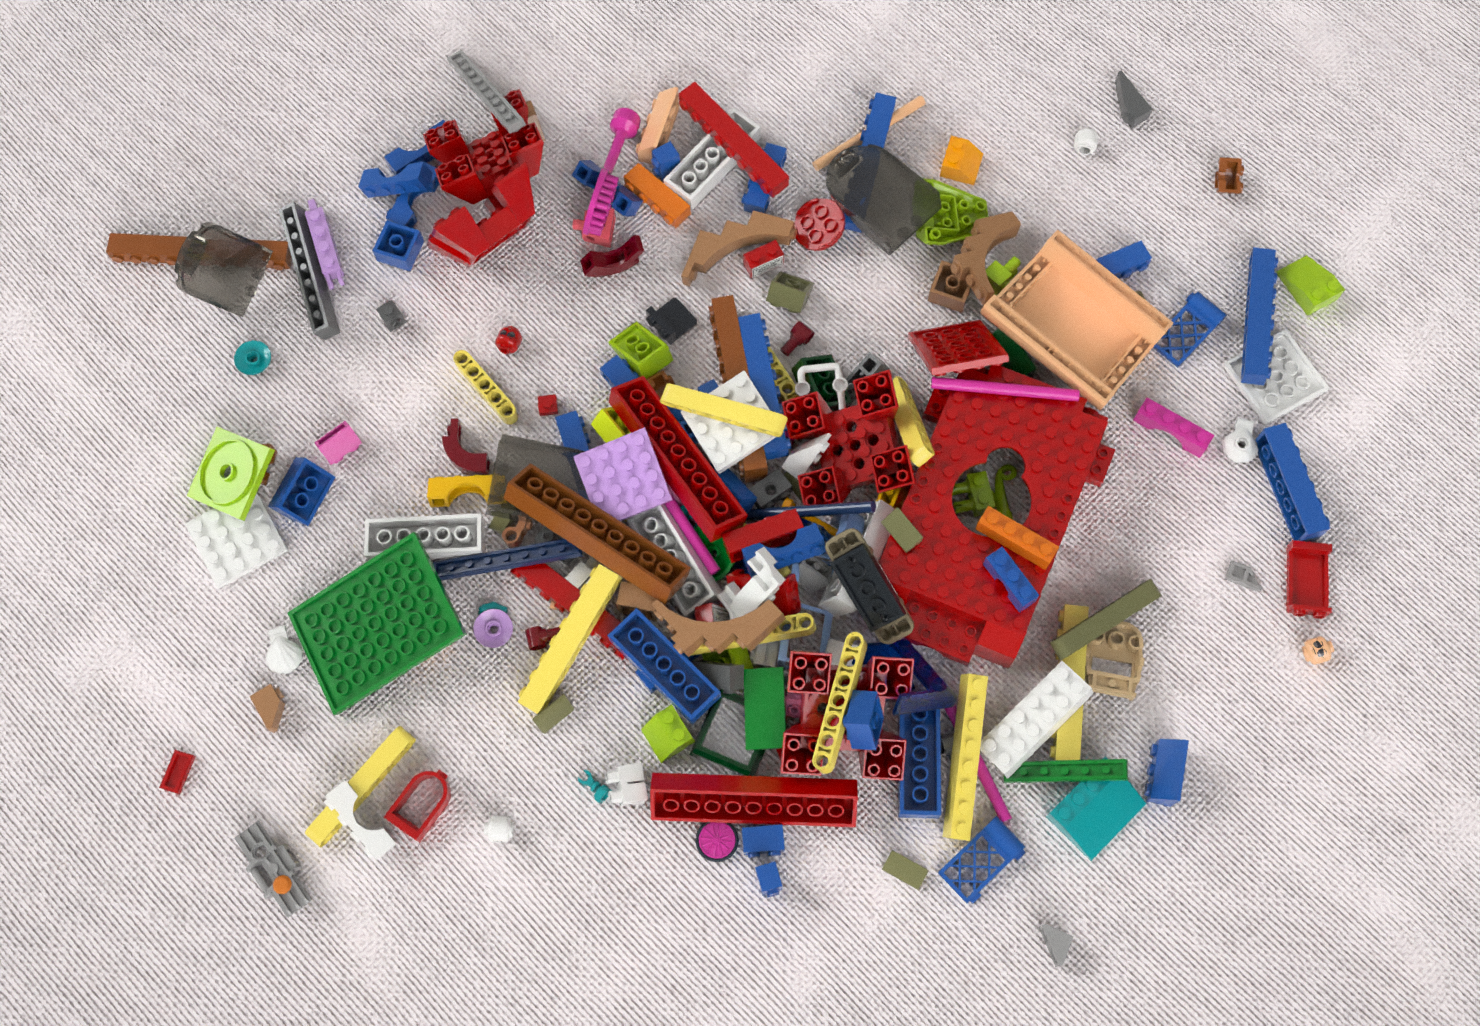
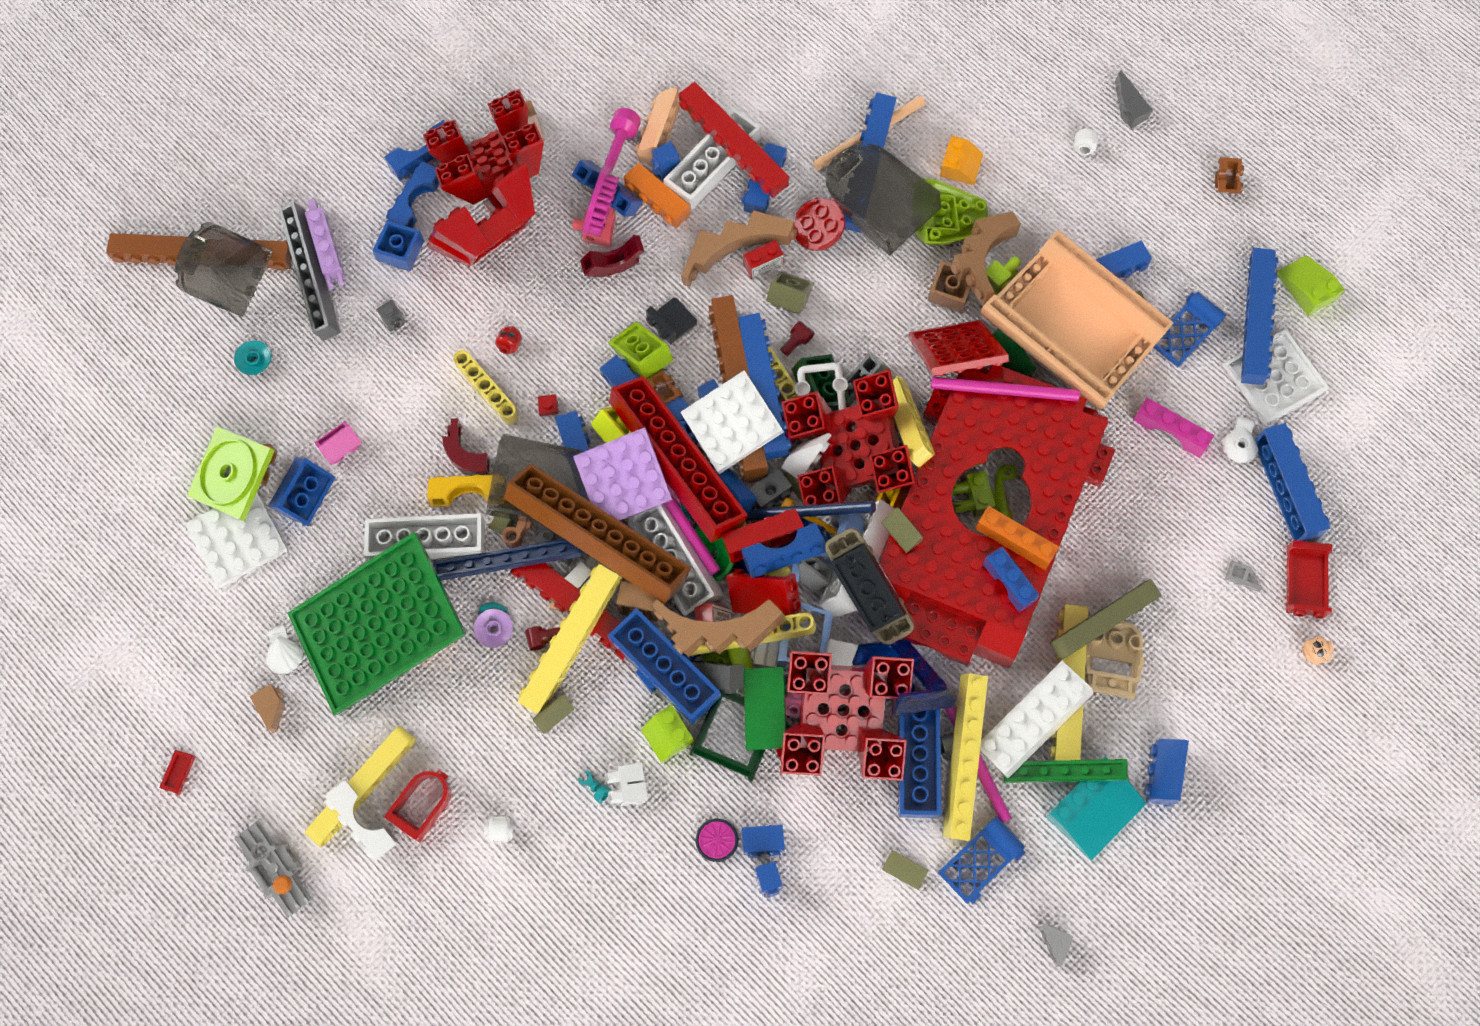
blue arch [358,162,433,198] -> none
light grey plate [447,50,526,134] -> none
red brick [650,773,858,827] -> none
light yellow beam [660,383,788,437] -> none
white bracket [717,547,786,619] -> none
light yellow beam [812,632,867,774] -> none
blue brick [843,690,884,750] -> none

